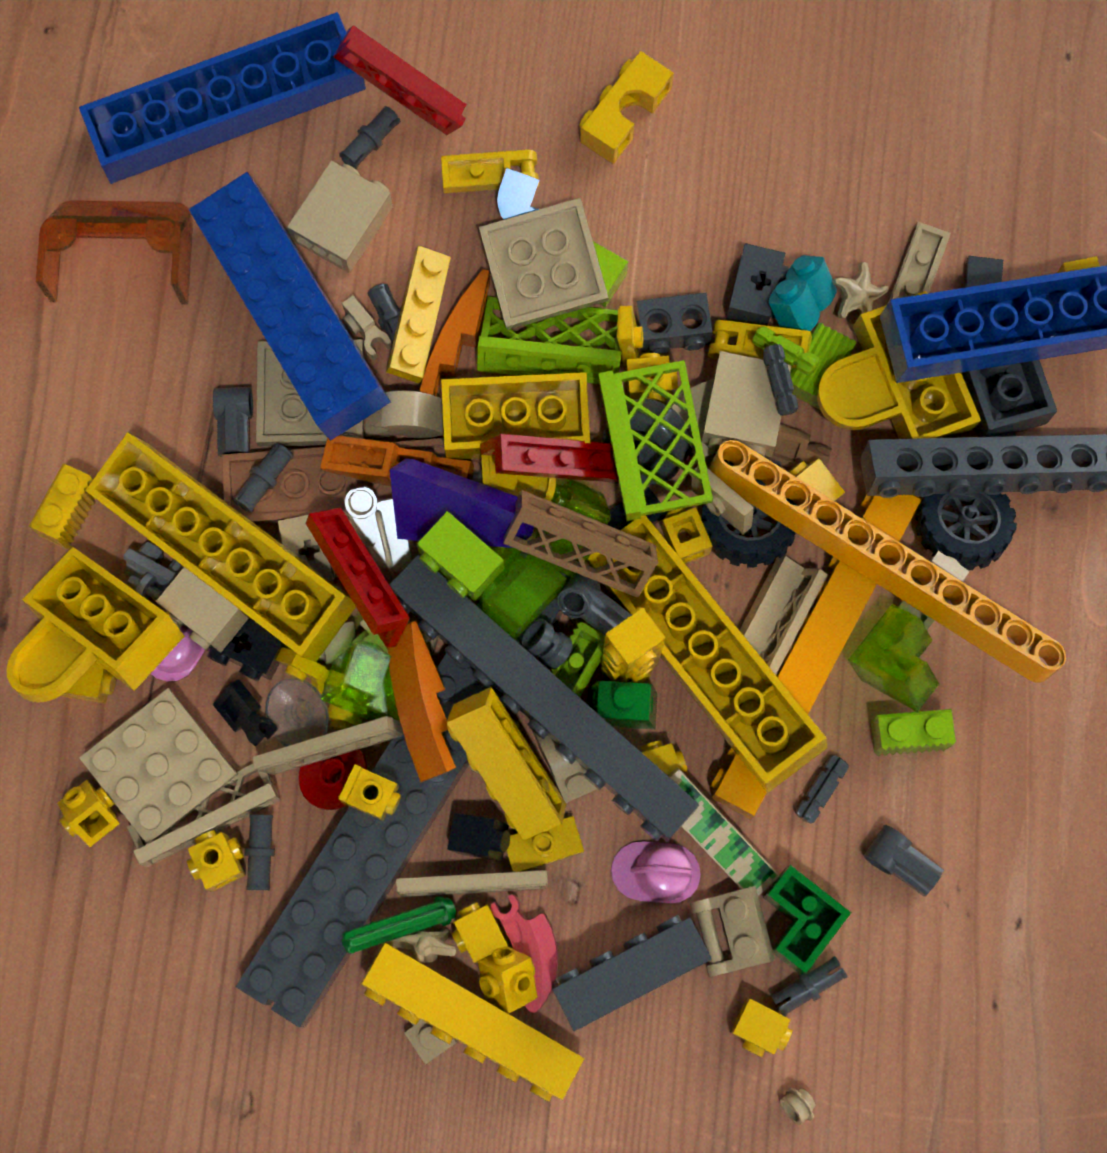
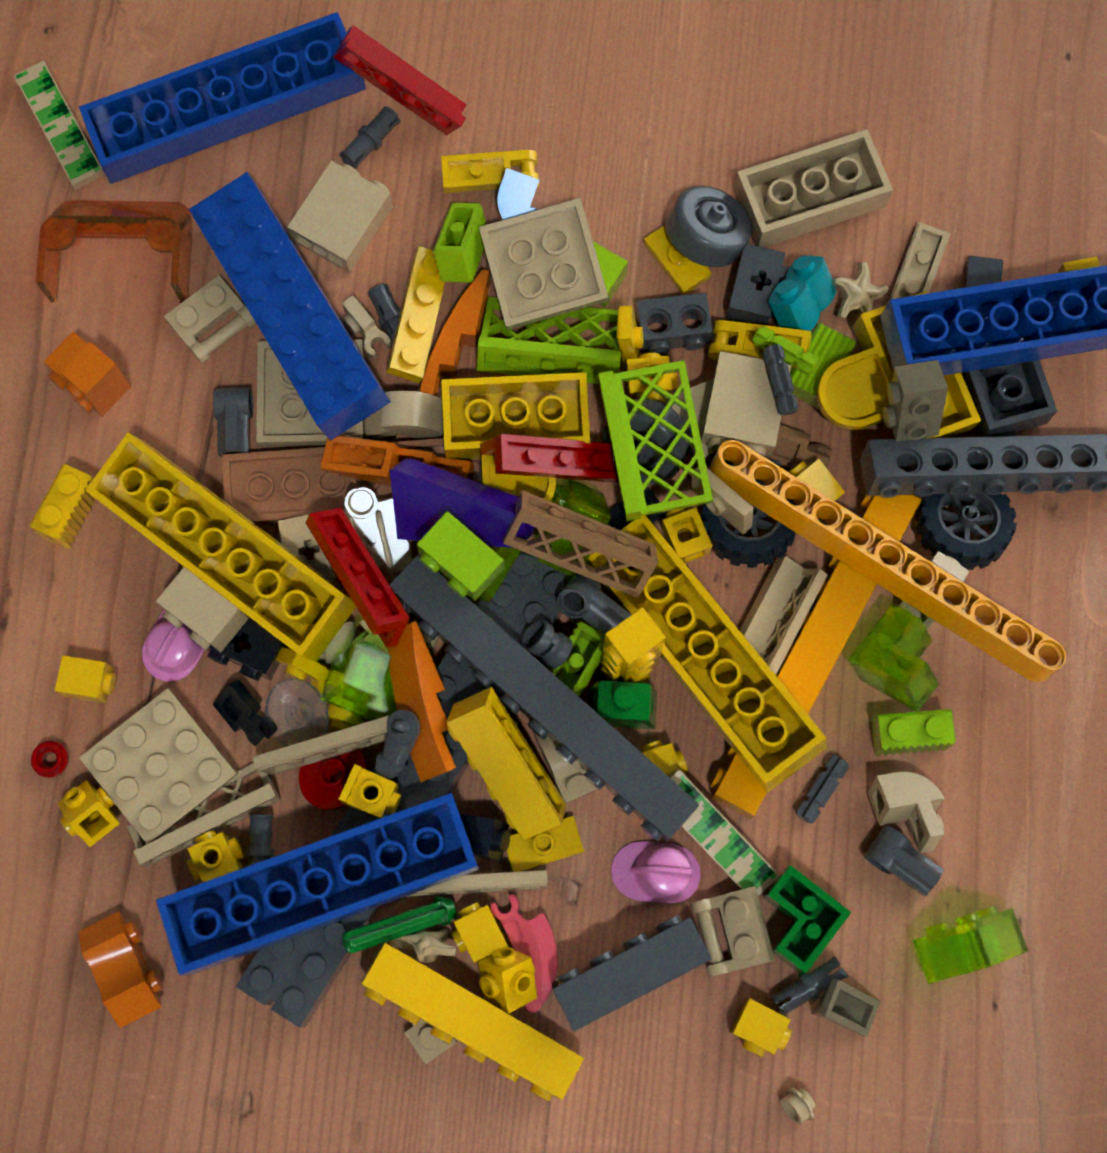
yellow brick [6,547,185,702] -> none
light grey hips [123,541,184,600] -> none
dark grey pin [232,443,294,513] -> none
clear neon green brick [481,554,567,640] -> none
yellow arch [579,51,674,165] -> none
none -> tile [13,61,105,190]
none -> red plate [31,741,69,778]
none -> orange brick [43,332,131,417]
none -> orange brick [78,911,163,1028]
none -> blue brick [156,793,479,976]
none -> tan plate [164,275,256,364]
none -> dark grey piece [376,710,421,779]
none -> lime brick [432,203,486,283]
none -> yellow plate [643,224,712,295]
none -> dark grey wheel [666,186,752,267]
none -> tan brick [734,129,893,248]
none -> dark tan slope [812,978,880,1037]
none -> tan brick [867,772,945,854]
none -> dark tan brick [883,360,948,442]
none -> clear neon green brick [913,905,1028,984]

